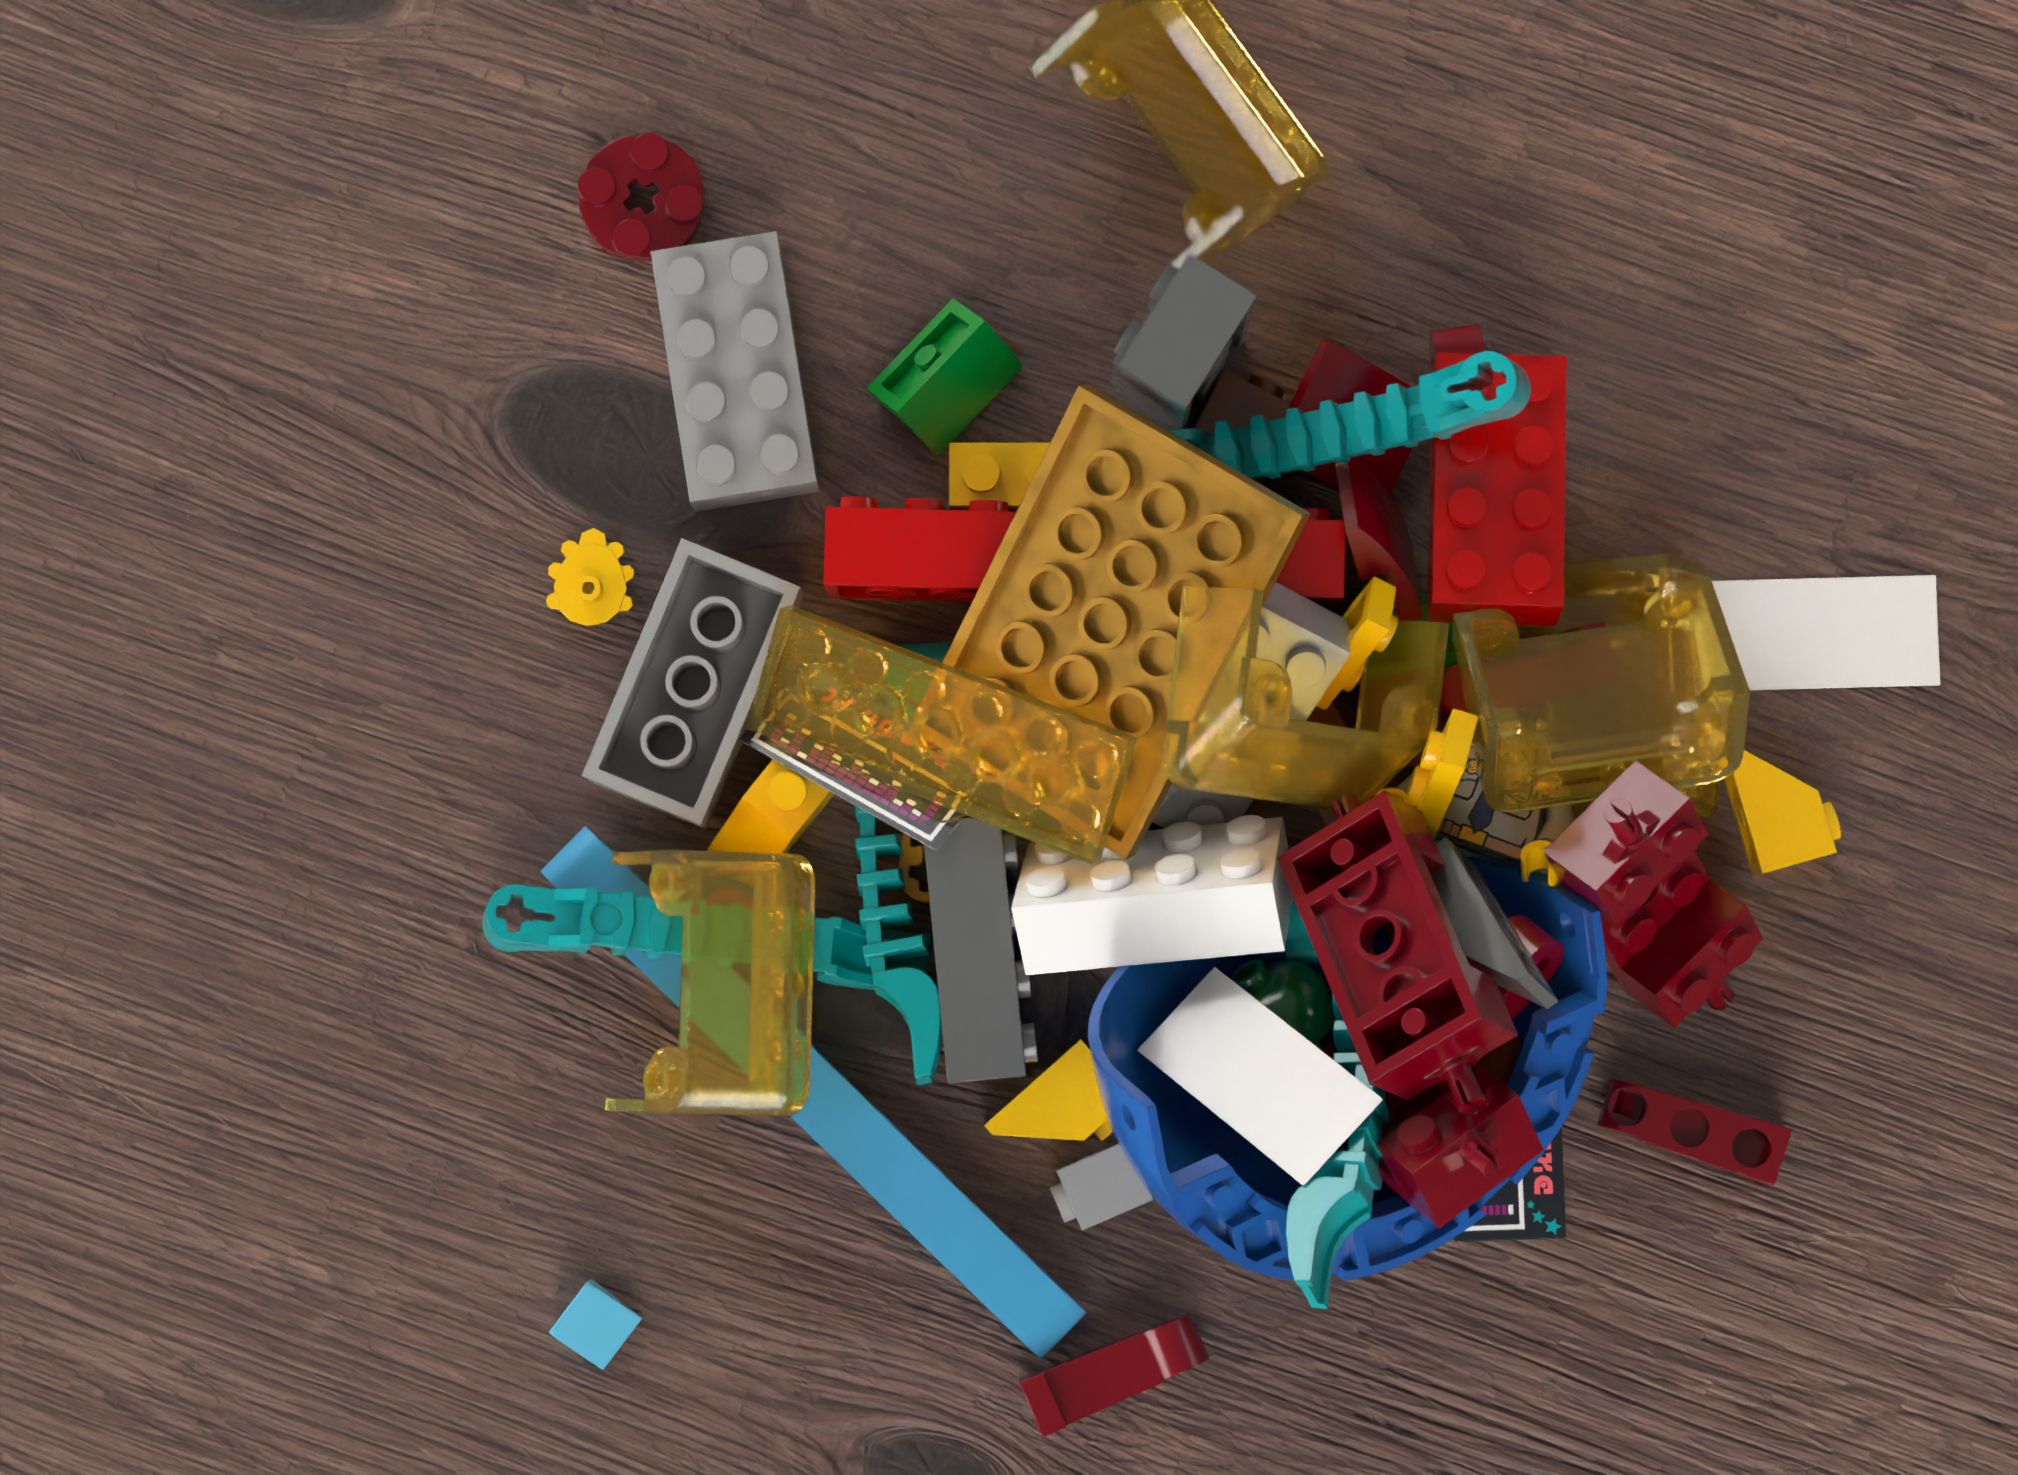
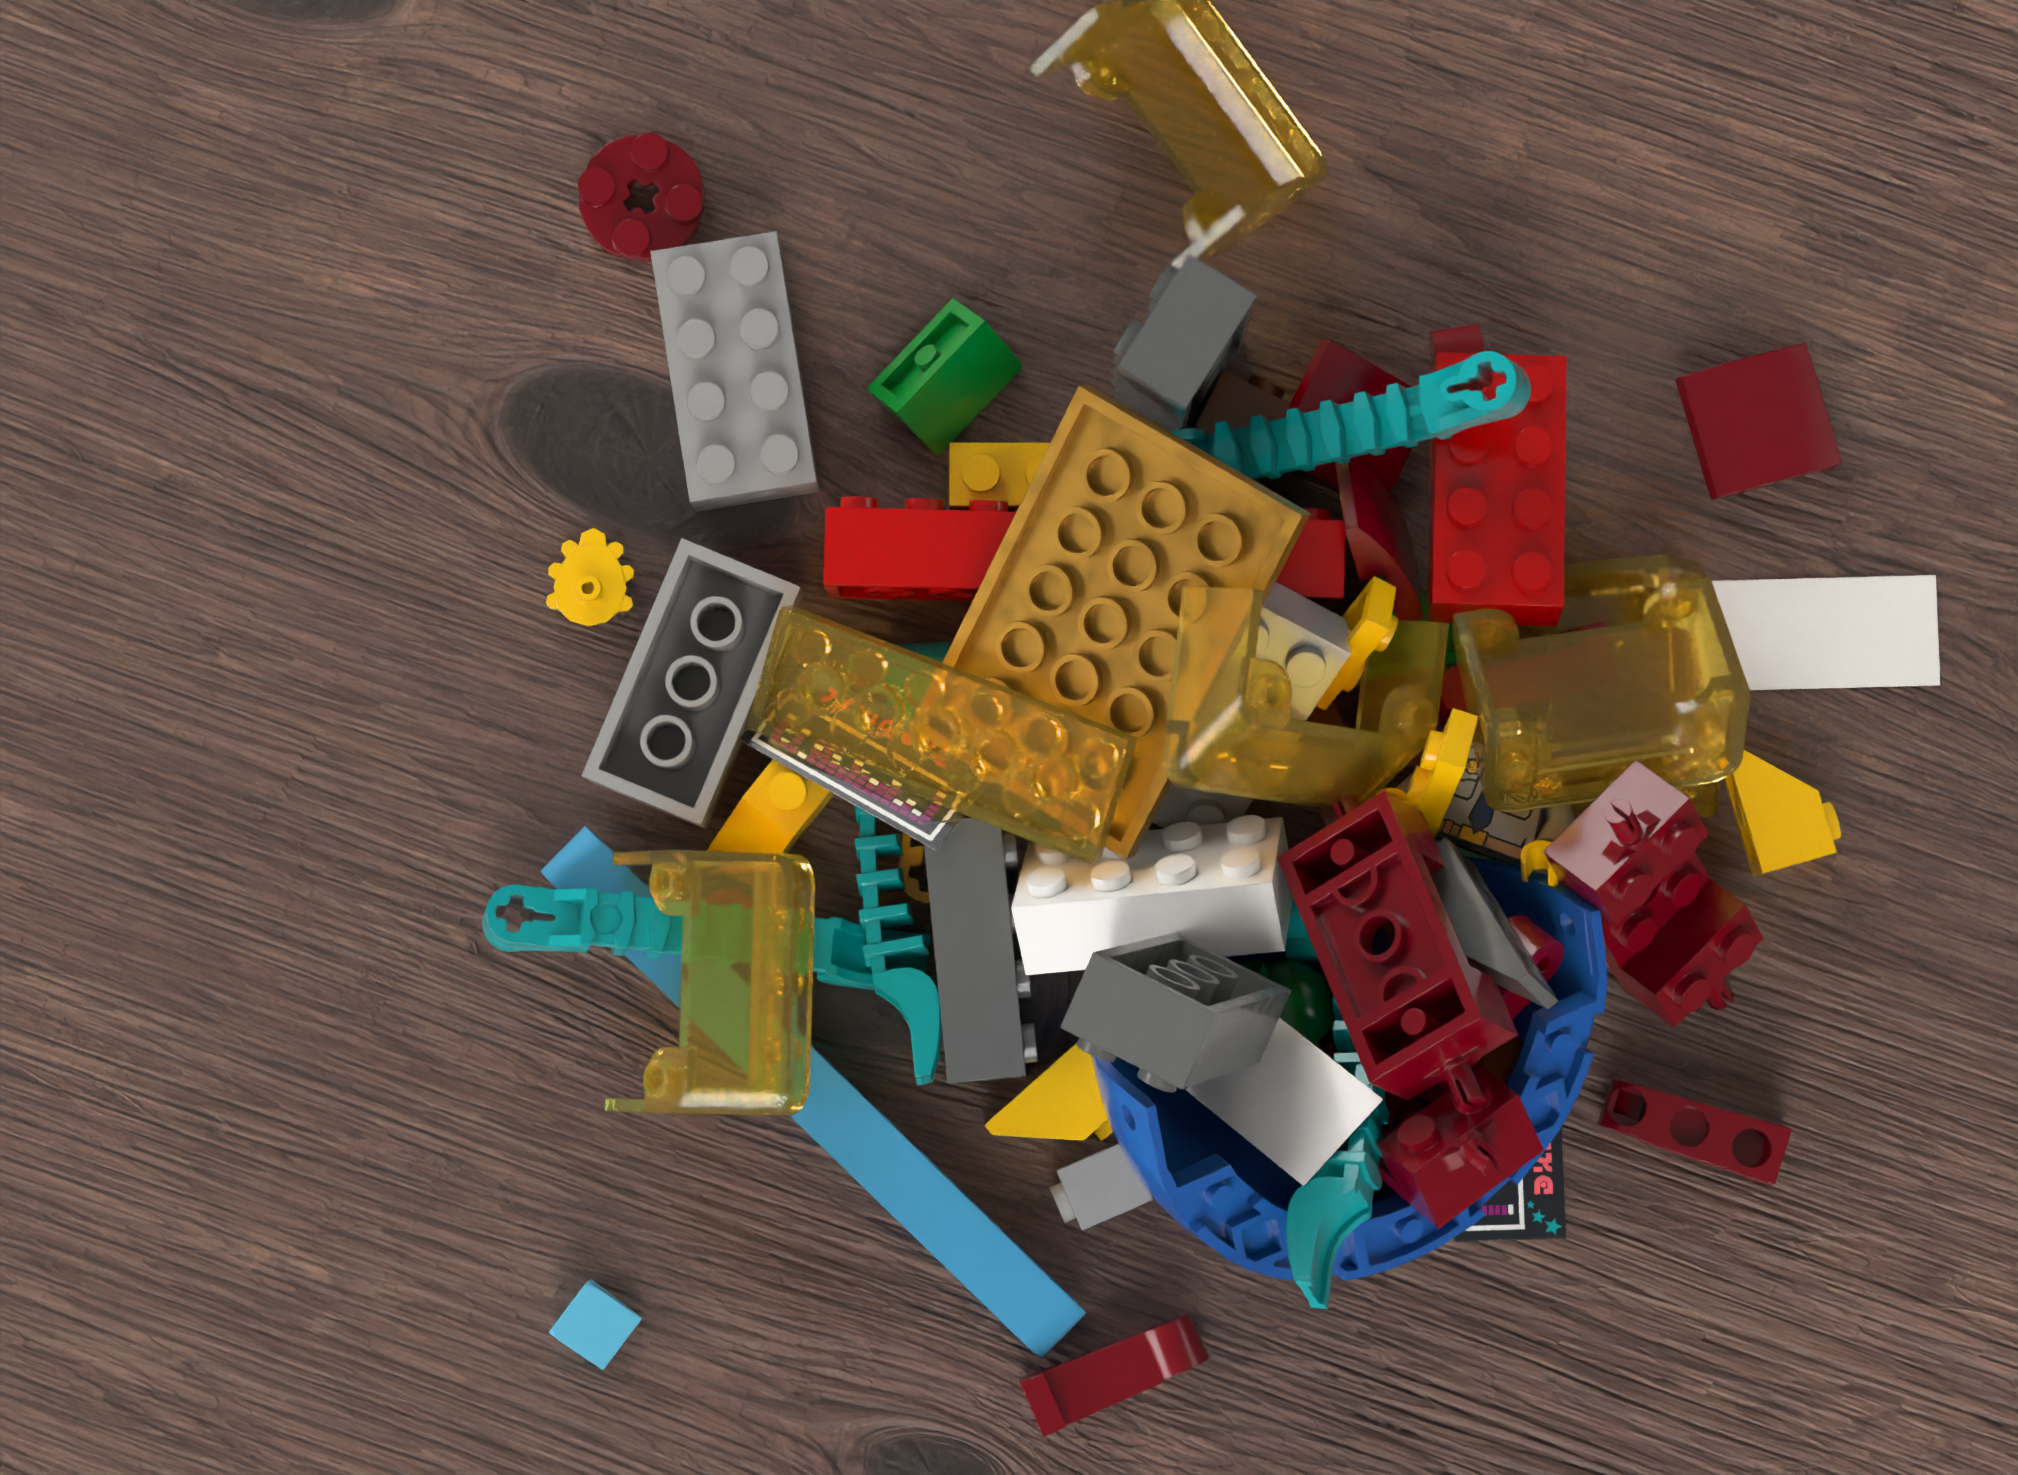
none -> dark grey brick [1060,933,1291,1093]
none -> dark red slope [1675,343,1842,500]

